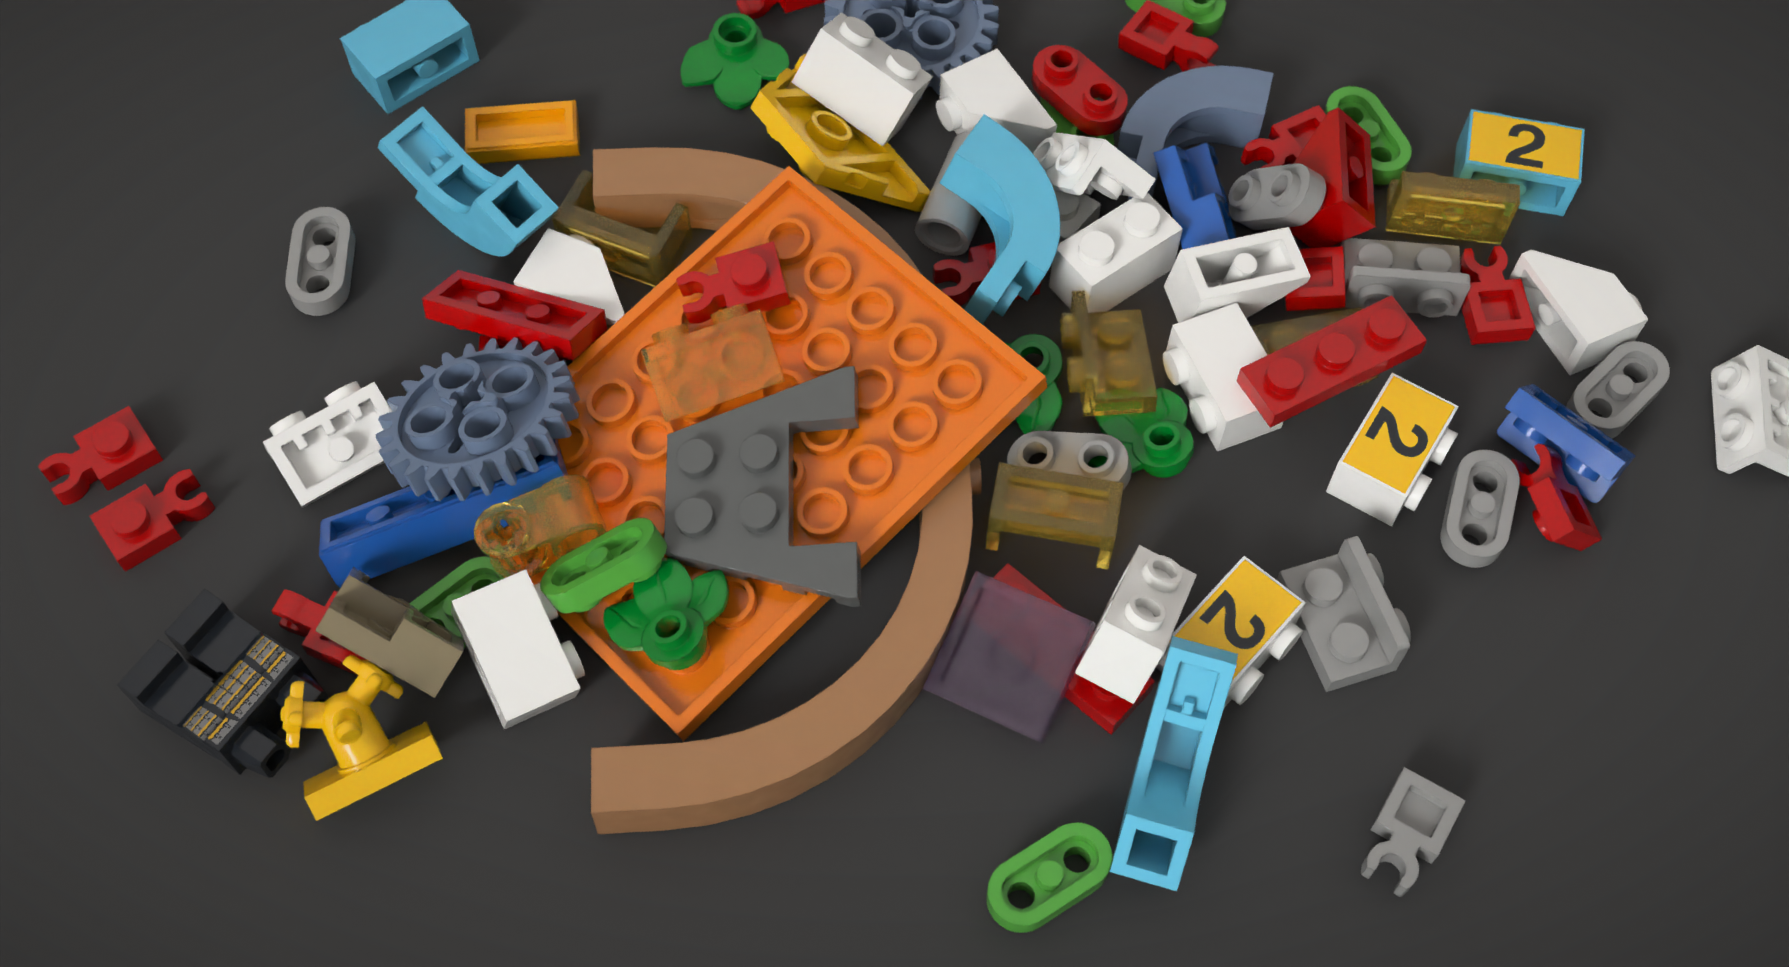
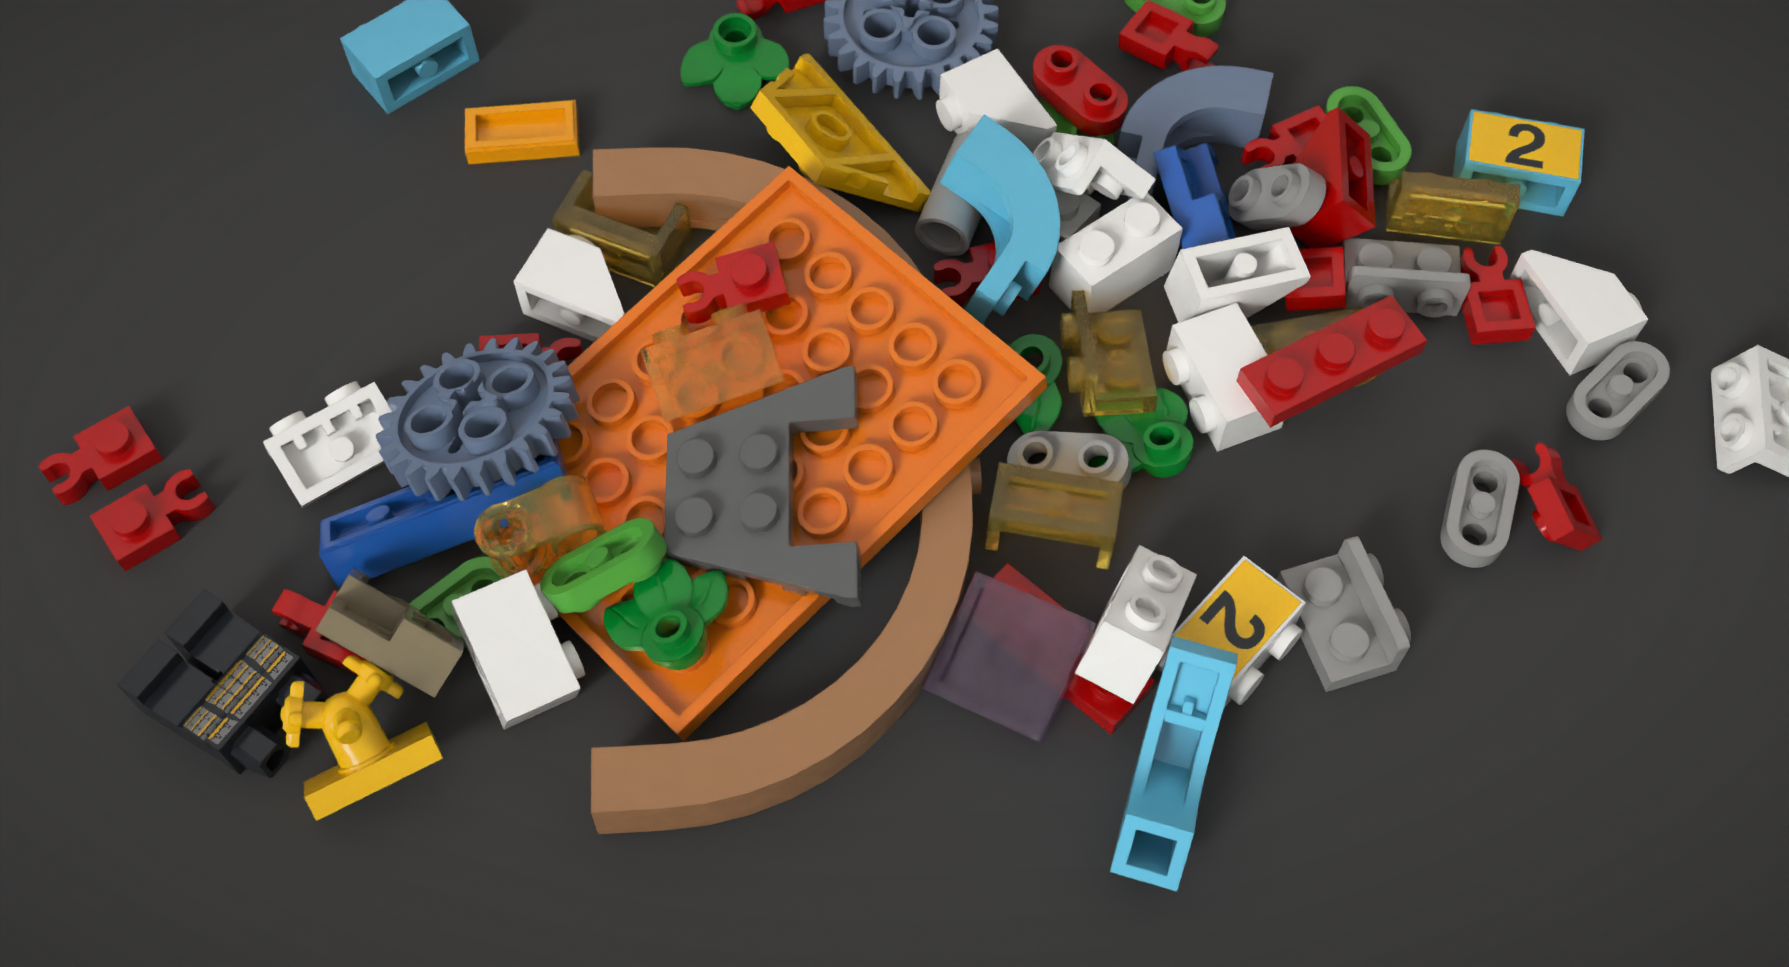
light grey plate [285,207,356,316] -> none
medium azure arch [378,106,559,257] -> none
red plate [422,270,607,360] -> none
white brick [791,13,933,147] -> none
bright green plate [986,823,1112,933] -> none
brick [1326,373,1459,526] -> none
light grey plate [1361,767,1466,897] -> none
blue bracket [1497,384,1636,503] -> none

